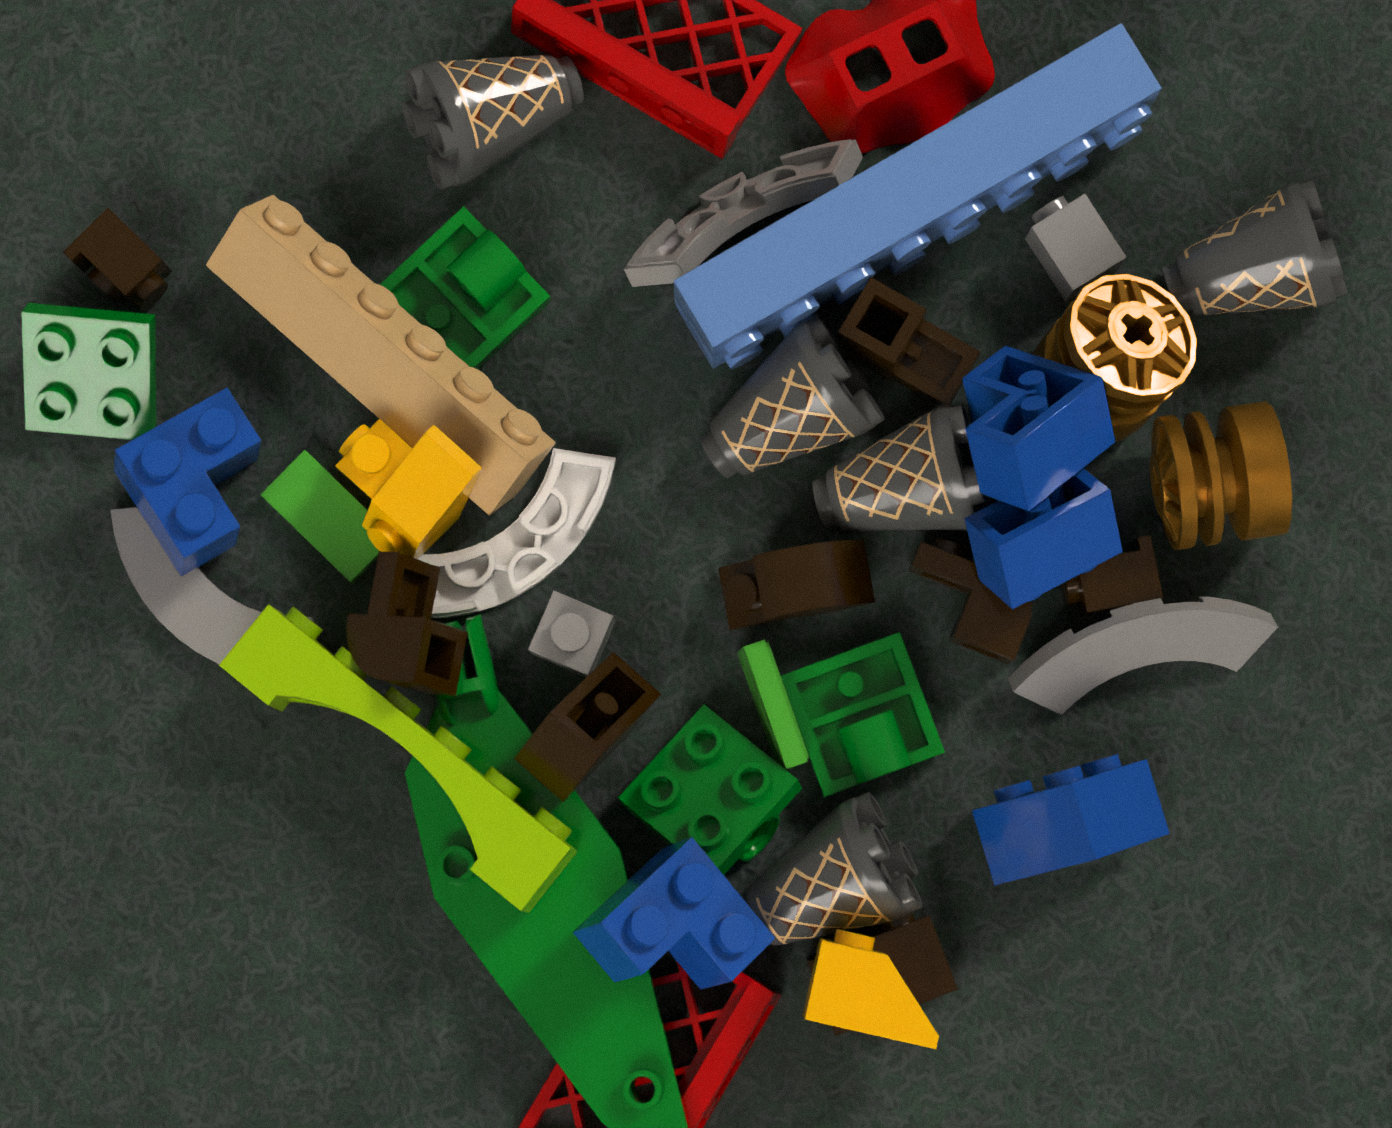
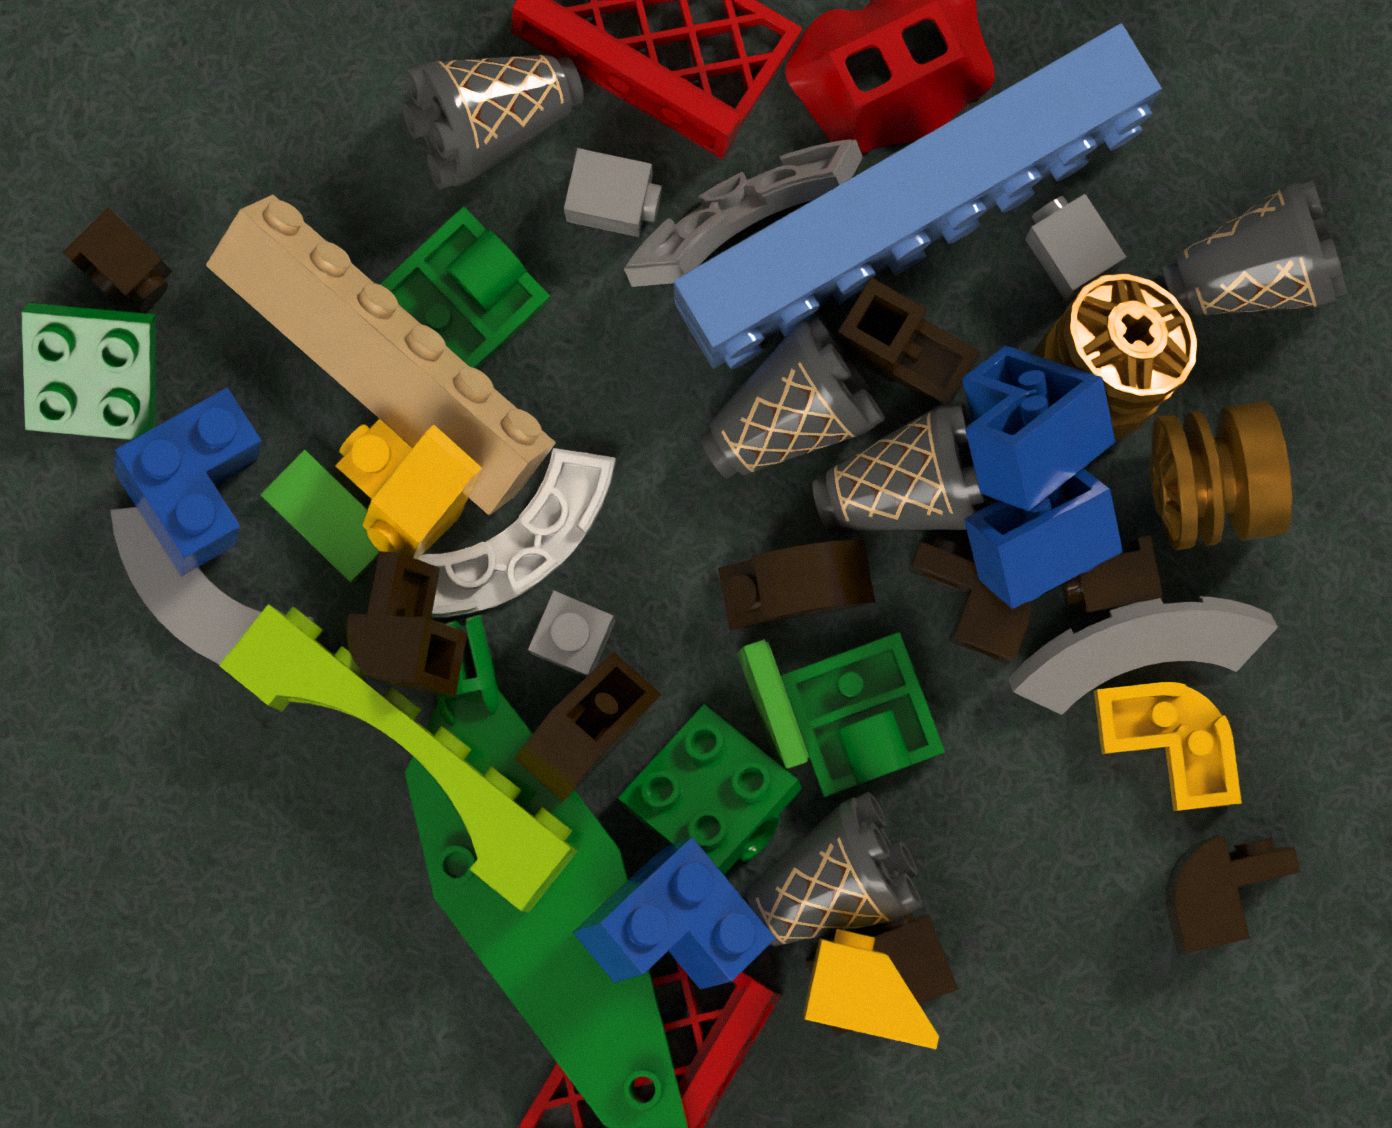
blue brick [972,754,1170,886] -> none
none -> light grey brick [564,148,662,237]
none -> yellow plate [1094,682,1242,811]
none -> dark brown brick [1166,836,1301,953]

